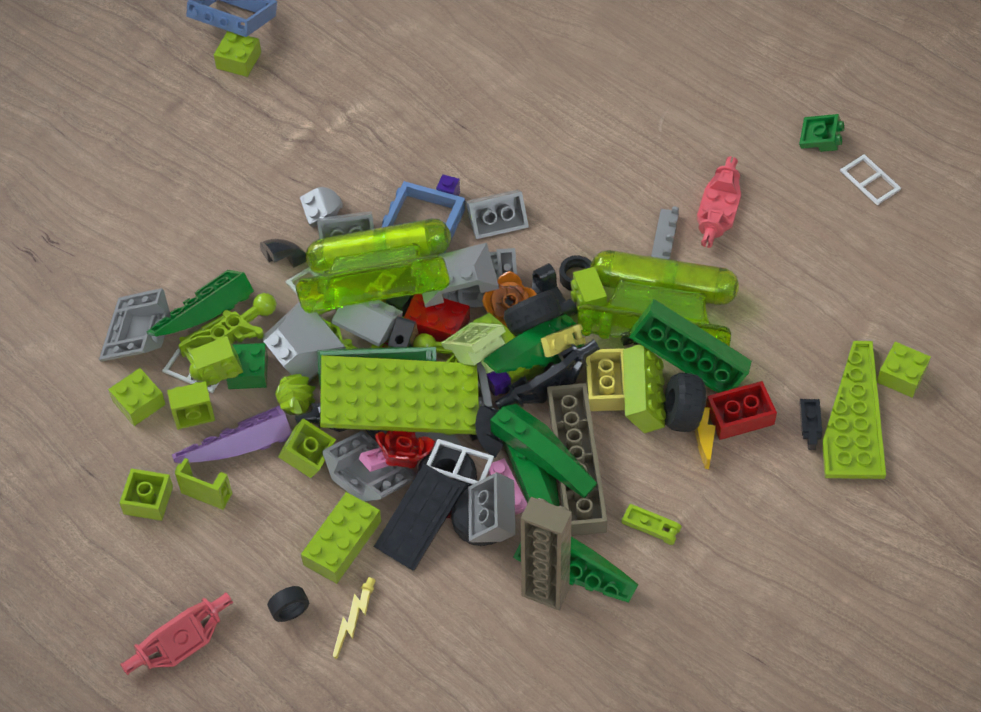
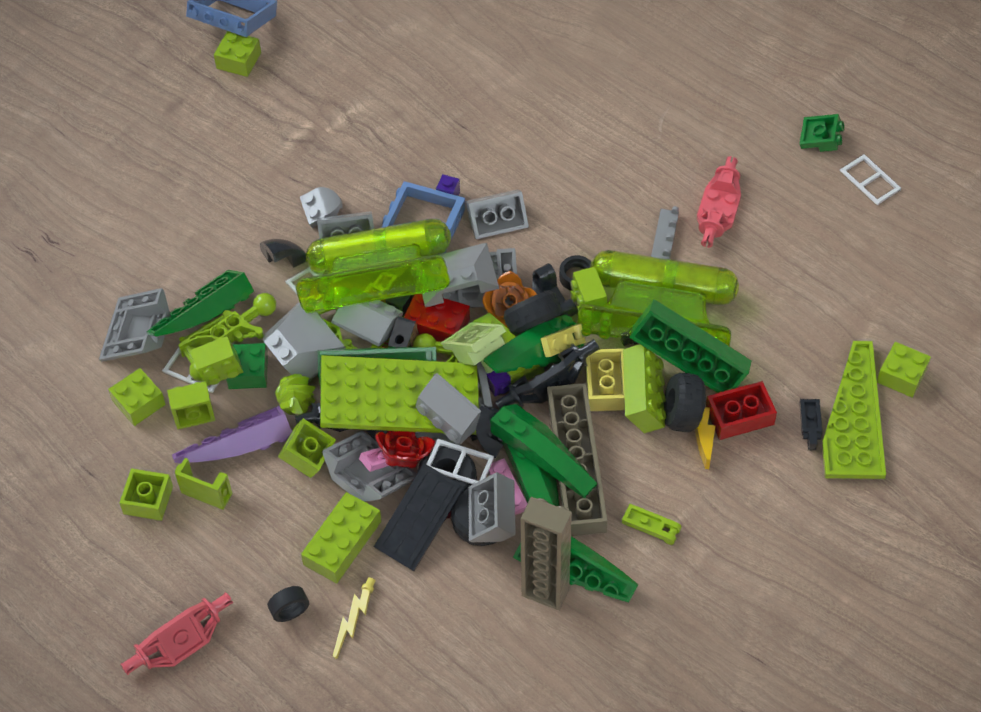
none -> light grey slope [416,373,481,445]

